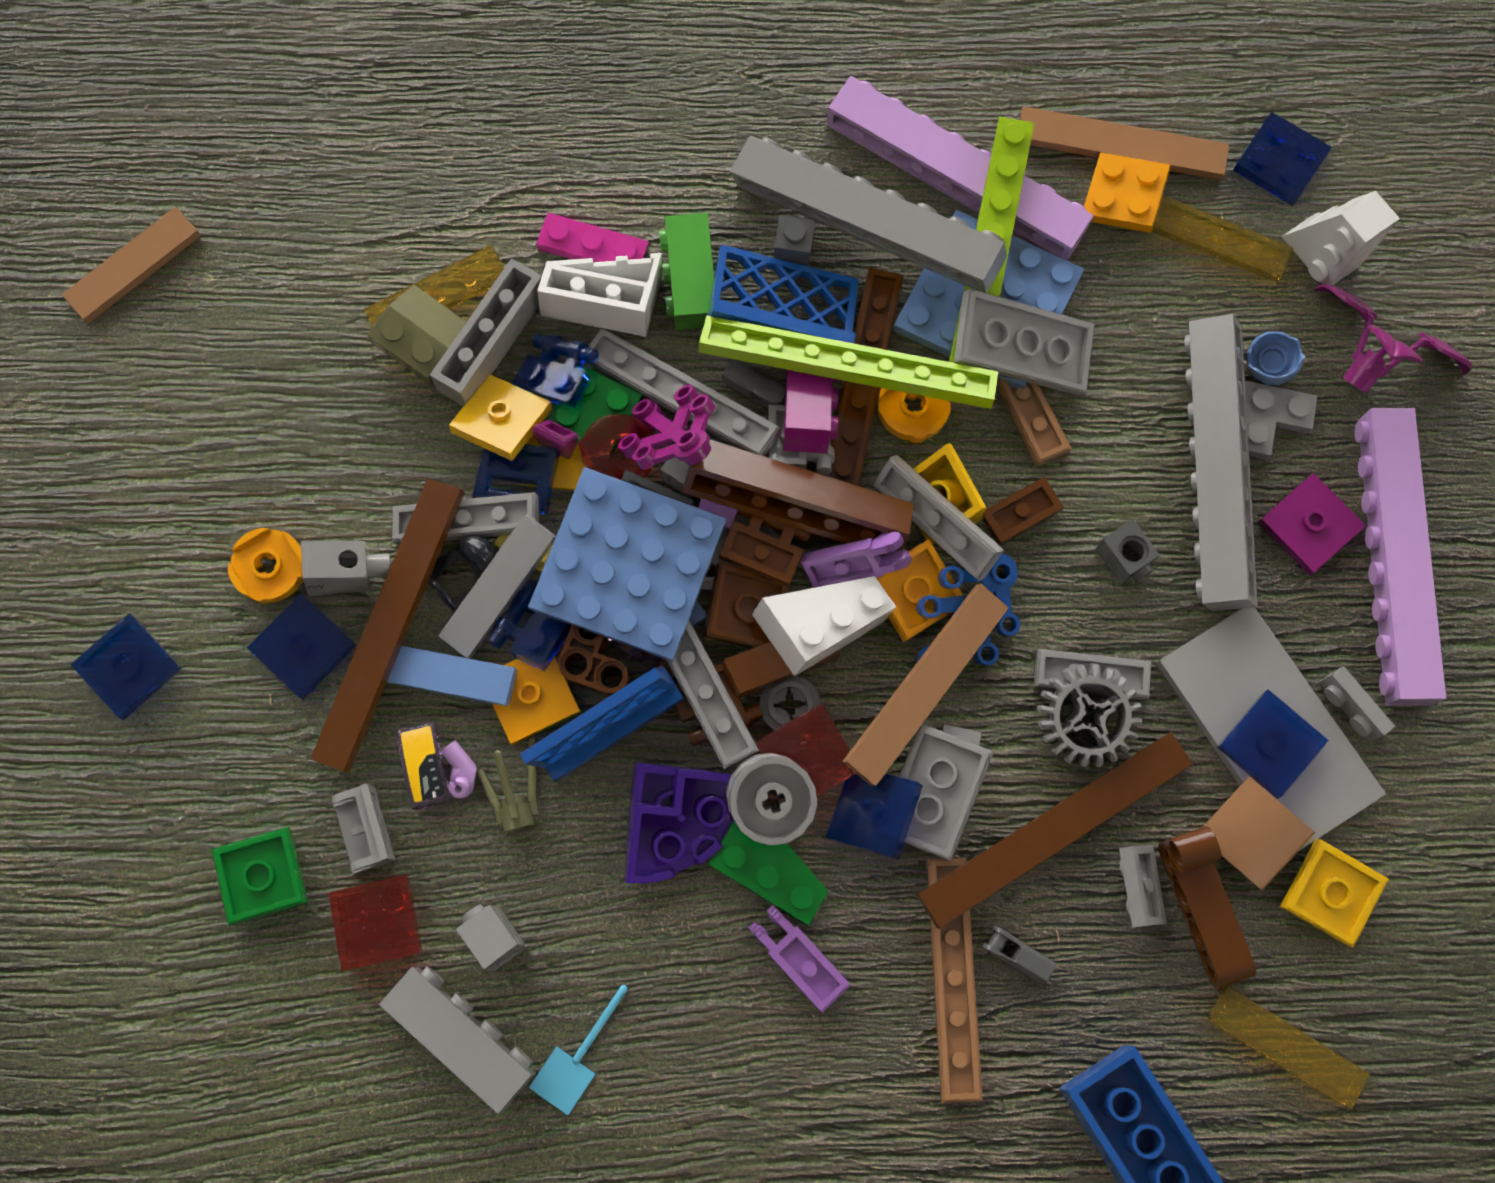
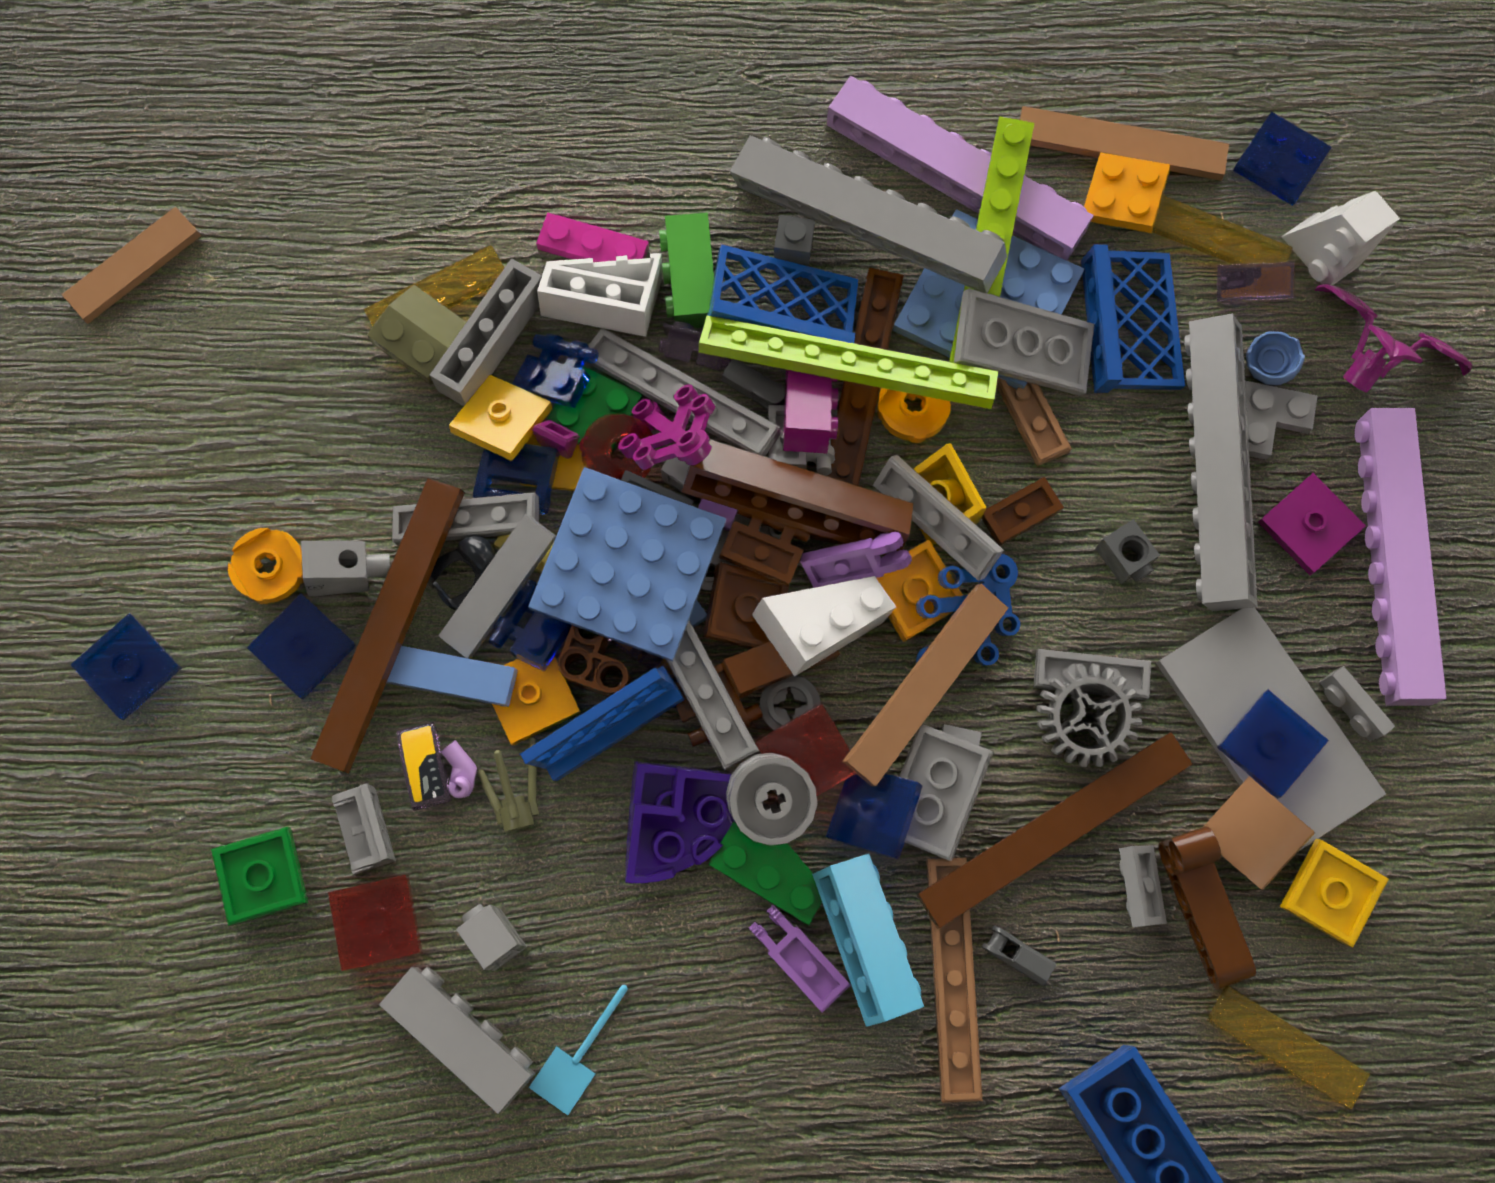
none -> hinge [658,321,731,371]
none -> medium azure brick [812,853,924,1027]
none -> blue fence [1081,244,1185,393]
none -> slope [1217,262,1295,302]

